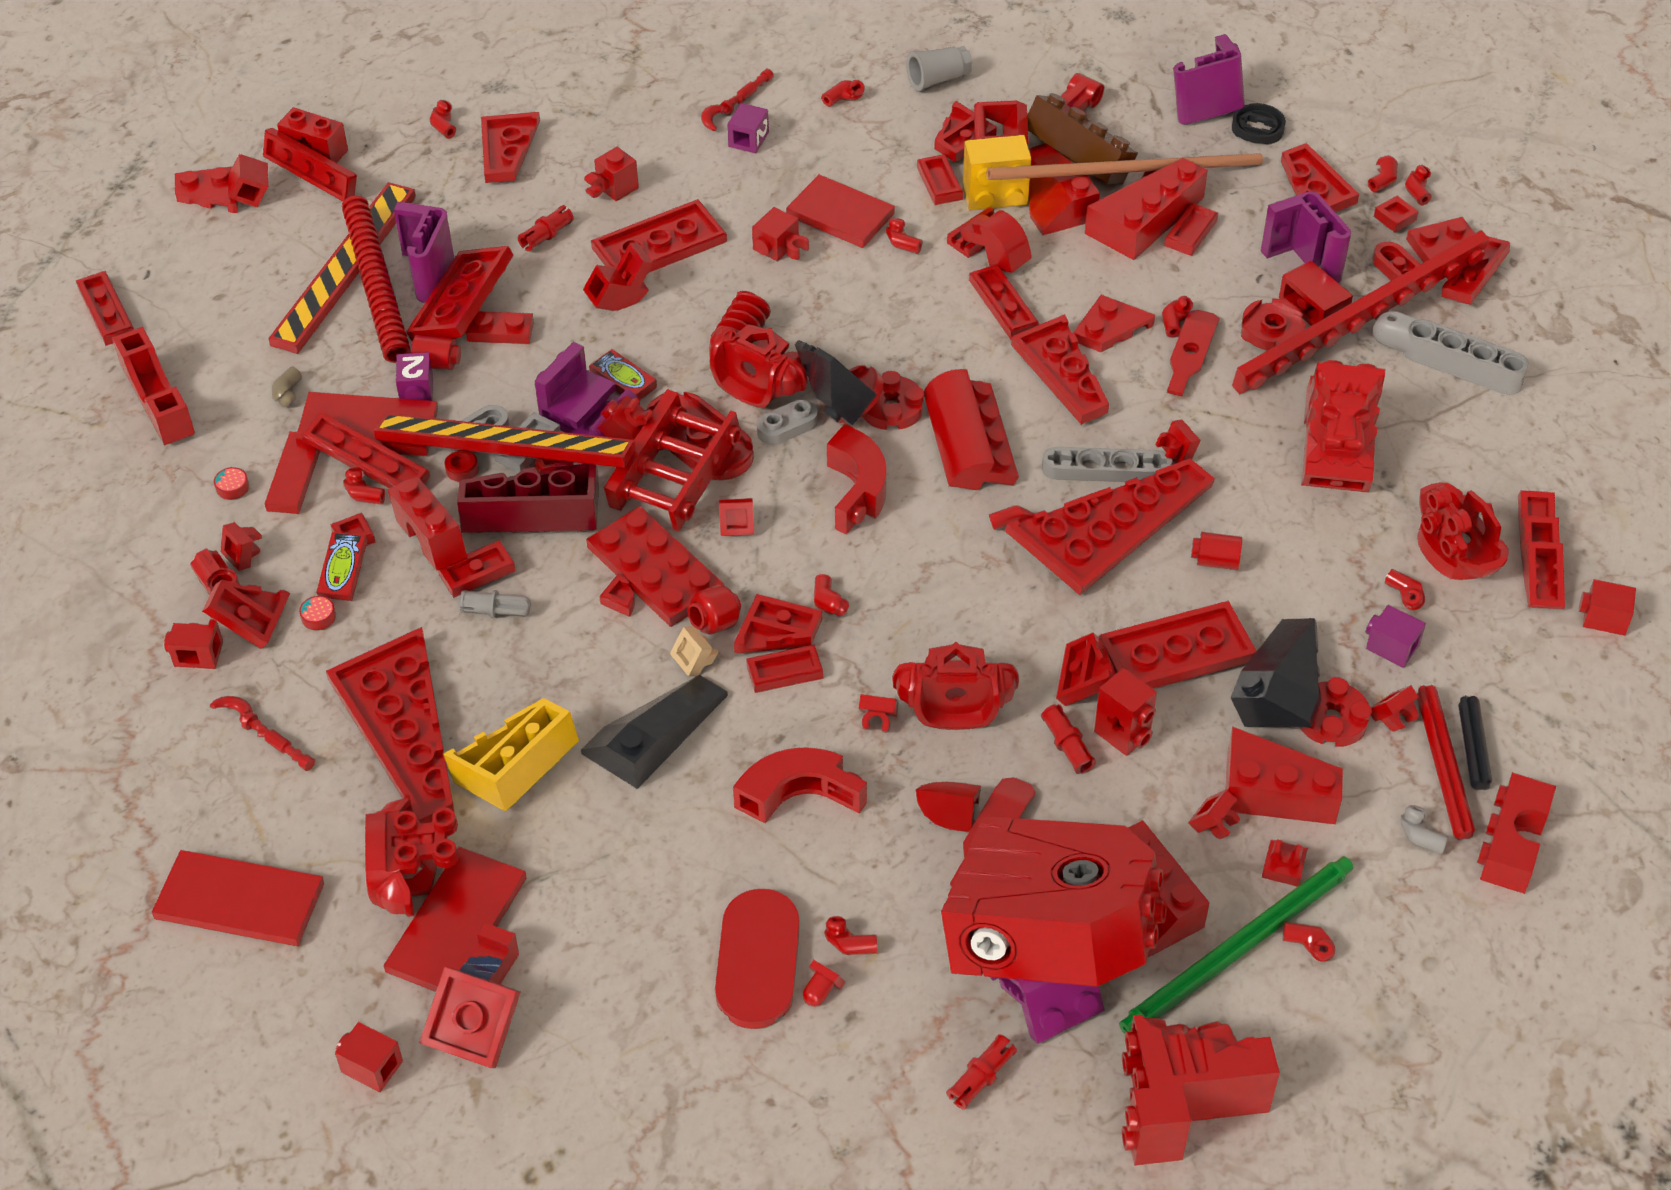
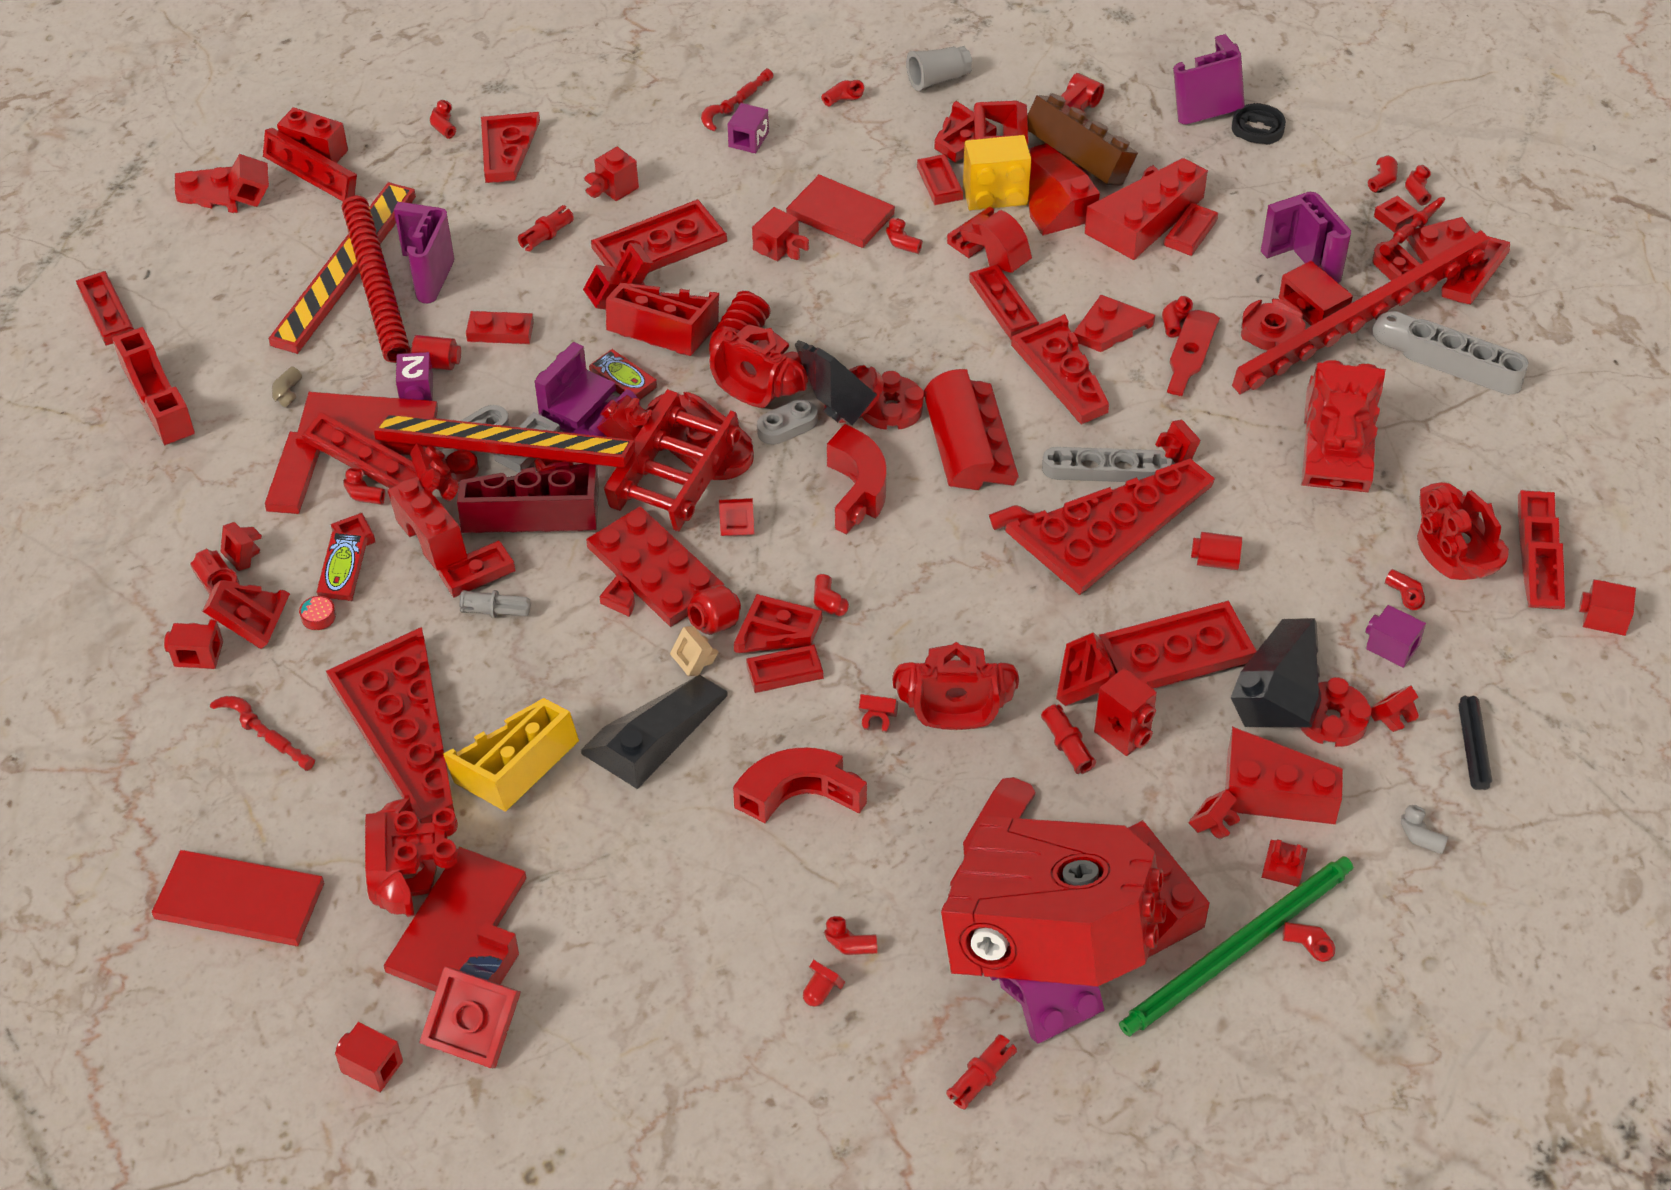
tile [214,467,249,500] -> none
red plate [406,246,514,341] -> none
red tile [715,889,799,1029] -> none
red brick [916,782,981,832] -> none
nougat piece [986,153,1263,180] -> none
red brick [1121,1015,1280,1166] -> none
red wing [1281,143,1359,212] -> none
red axle [1417,685,1475,840] -> none
red arch [1477,772,1556,894] -> none
none -> red hinge [410,443,459,502]
none -> red wedge [606,283,719,356]
none -> red piece [1379,197,1445,256]

